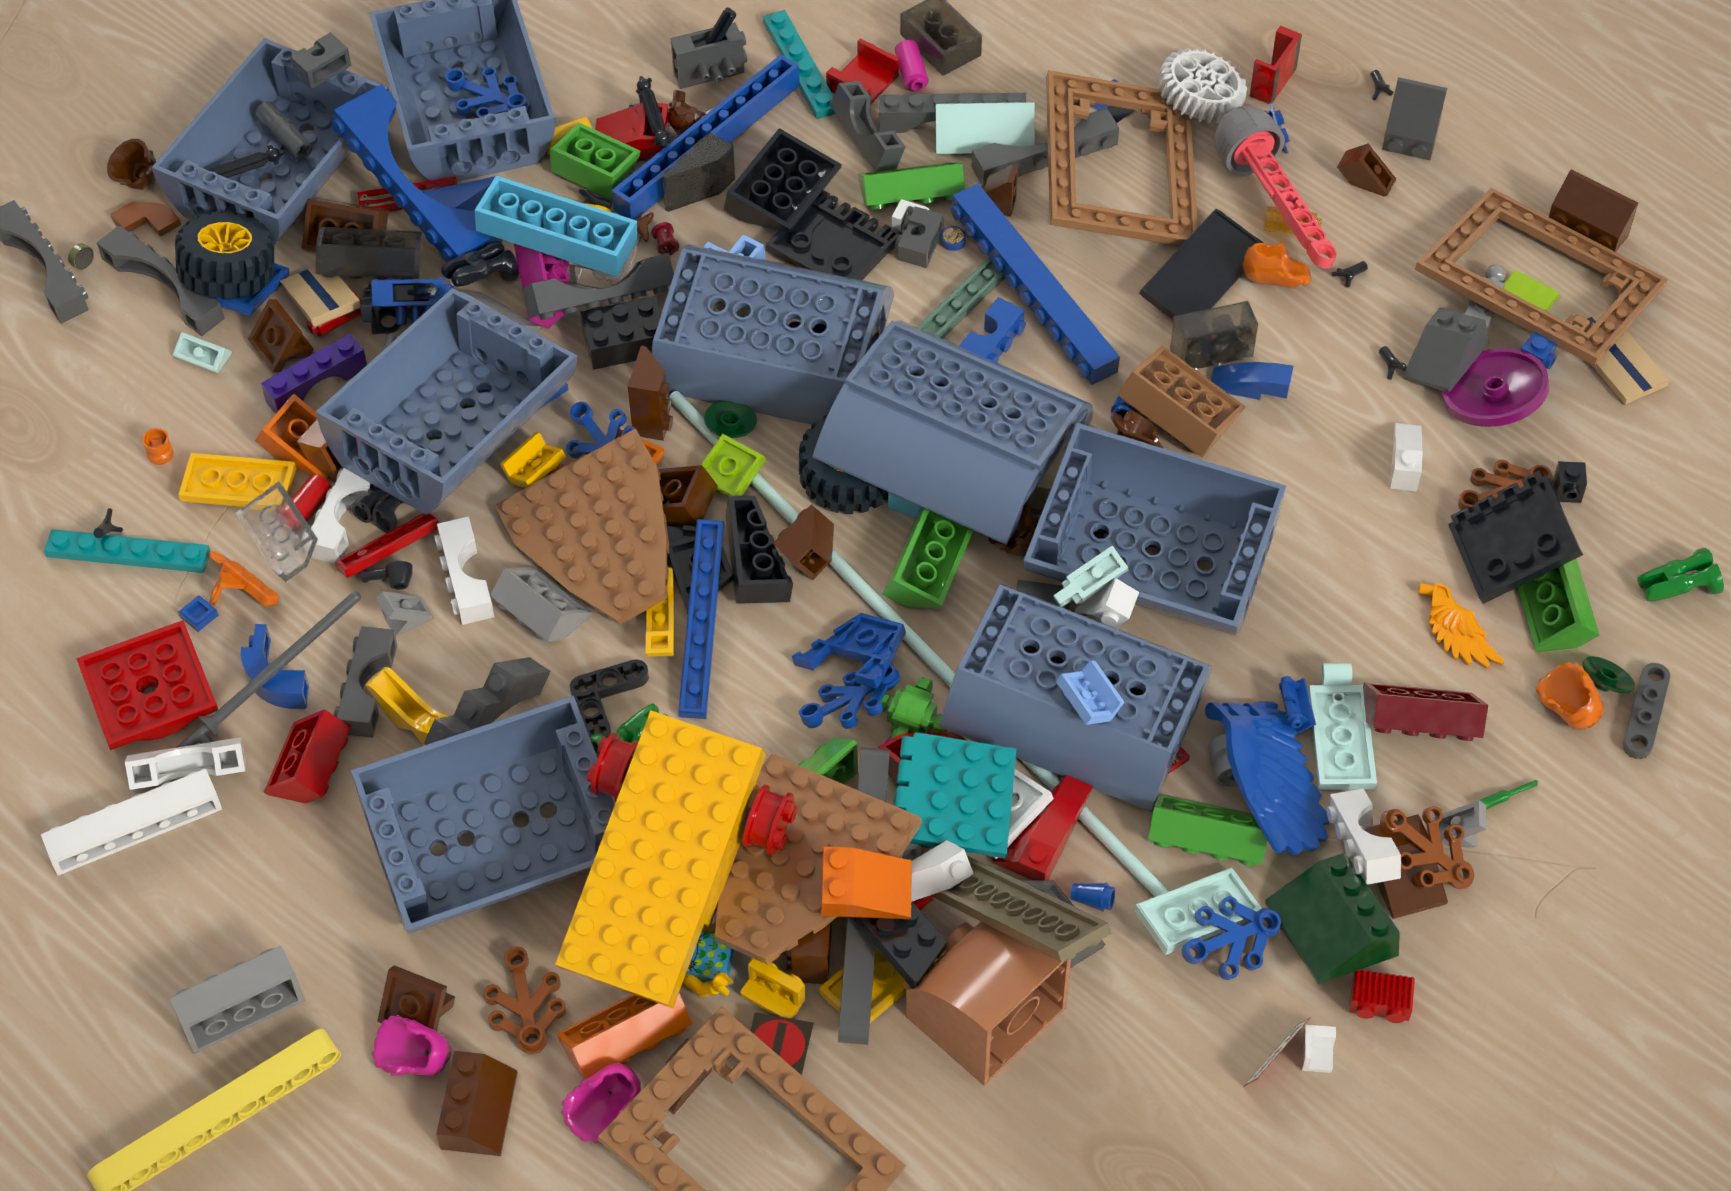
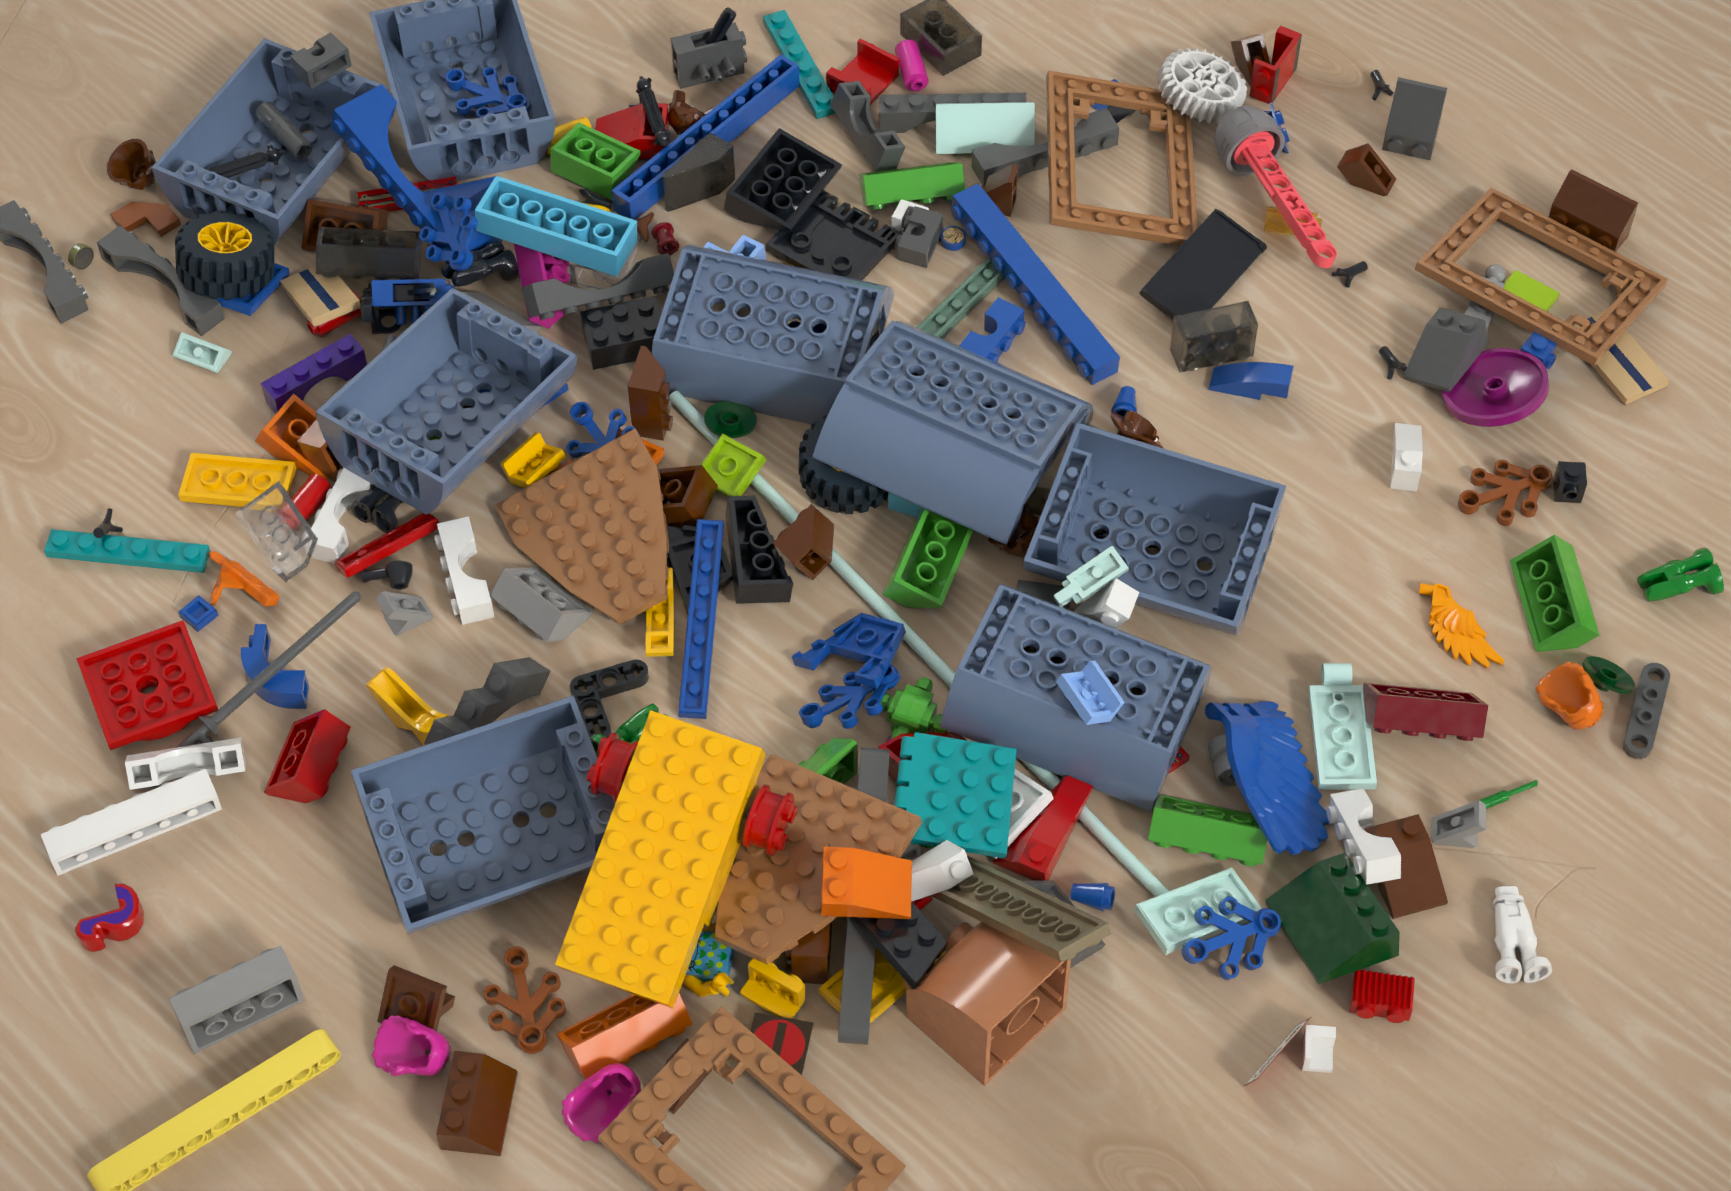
orange wheel [142,428,174,465] -> none
reddish brown bracket [248,299,314,372] -> none
dark grey arch [334,626,398,738] -> none
medium nougat slope [1117,345,1246,457] -> none
orange piece [1243,241,1311,288] -> none
blue hinge [1279,676,1316,734] -> none
dark orange plant [1380,806,1474,889] -> none
black hinge [1448,471,1583,604] -> none
none -> red animal [75,883,144,952]
none -> blue plant [419,192,478,271]
none -> reddish brown slope [1231,34,1271,87]
none -> white piece [1493,886,1552,984]

